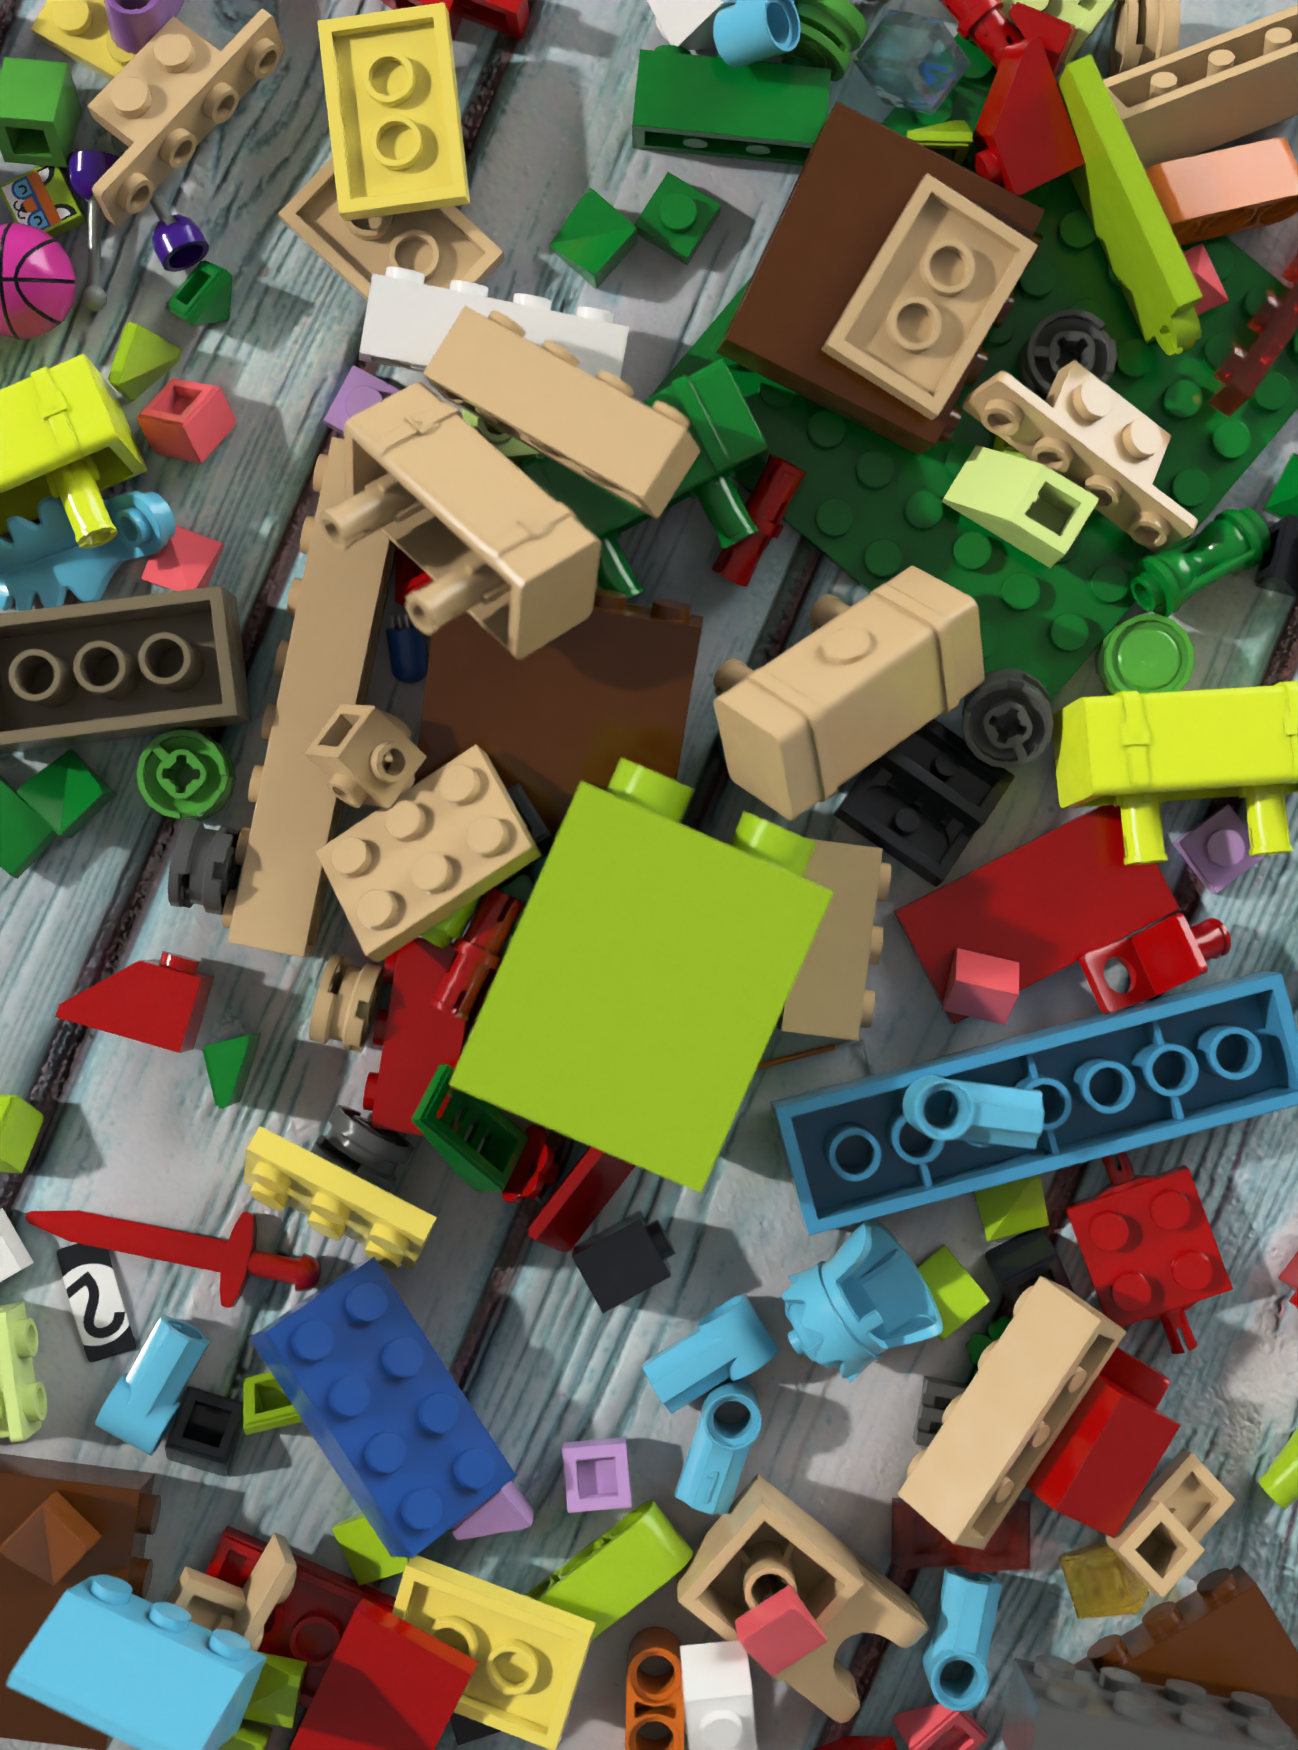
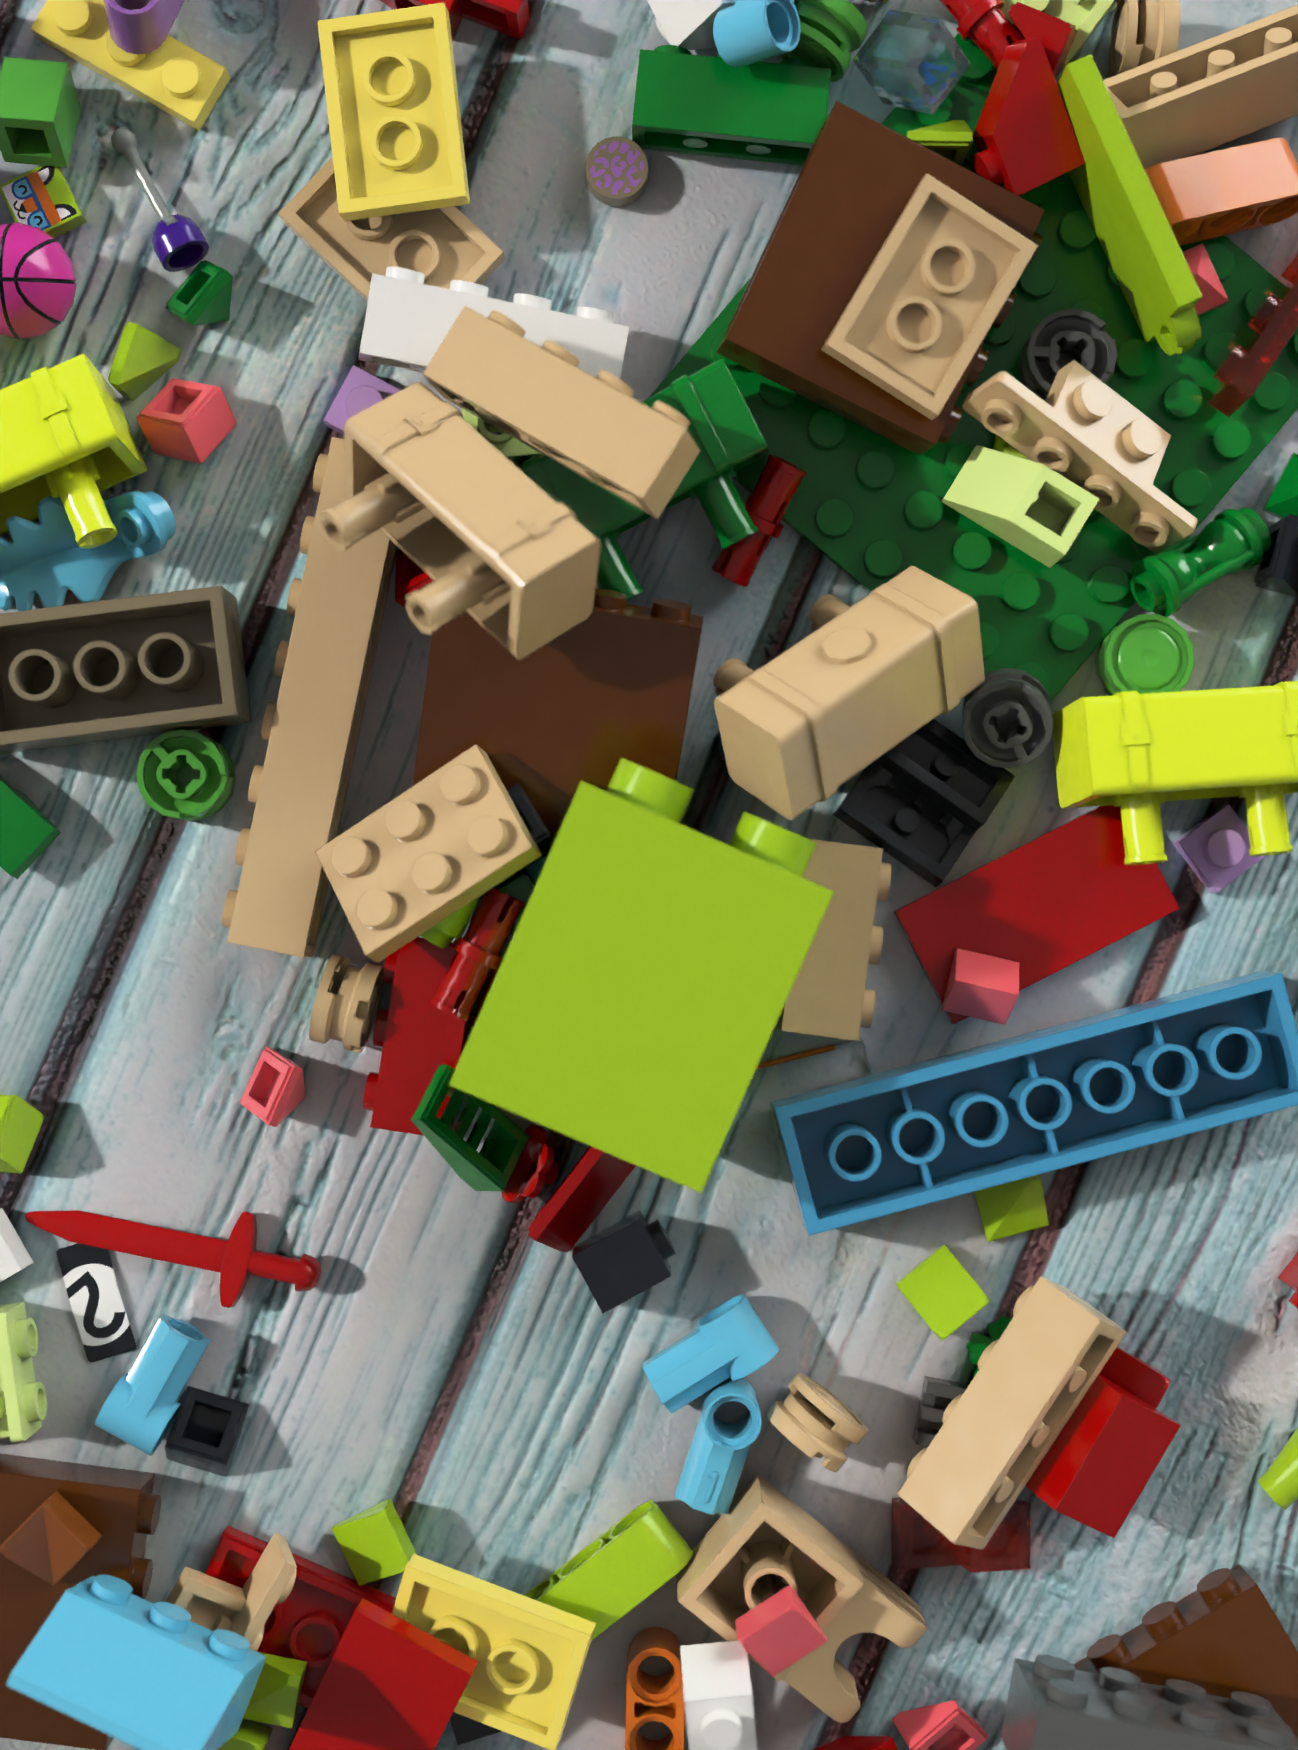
green slope [16,749,117,838] -> none
red slope [55,951,215,1053] -> none
hinge [69,150,120,311] -> none
tan bracket [87,9,284,227] -> none
coral slope [141,525,224,592] -> none
dark grey wheel [168,819,241,915] -> none
green slope [202,1032,261,1109] -> none
lime slope [243,1372,303,1435] -> none
light yellow plate [244,1126,437,1271] -> none
blue brick [250,1257,516,1558] -> none
tan brick [304,703,427,808] -> none
dark grey wheel [310,1105,415,1192] -> none
blue piece [385,614,428,683] -> none
lavender slope [451,1481,535,1541] -> none
green slope [549,188,638,289] -> none
lavender plate [562,1437,632,1513] -> none
green plate [634,172,721,265] -> none
medium azure hat [782,1218,943,1383] -> none
medium azure piece [903,1075,1044,1149] -> none
medium azure piece [922,1565,1002,1711] -> none
black slope [985,1228,1074,1312] -> none
clear yellow slope [1059,1540,1150,1619] -> none
red plate [1064,1151,1233,1354] -> none
red bracket [1079,913,1231,1015] -> none
tan brick [1106,1451,1236,1599] -> none
none -> coral slope [240,1046,306,1127]
none -> dark tan tile [585,137,648,207]
none -> tan wheel [766,1372,869,1472]

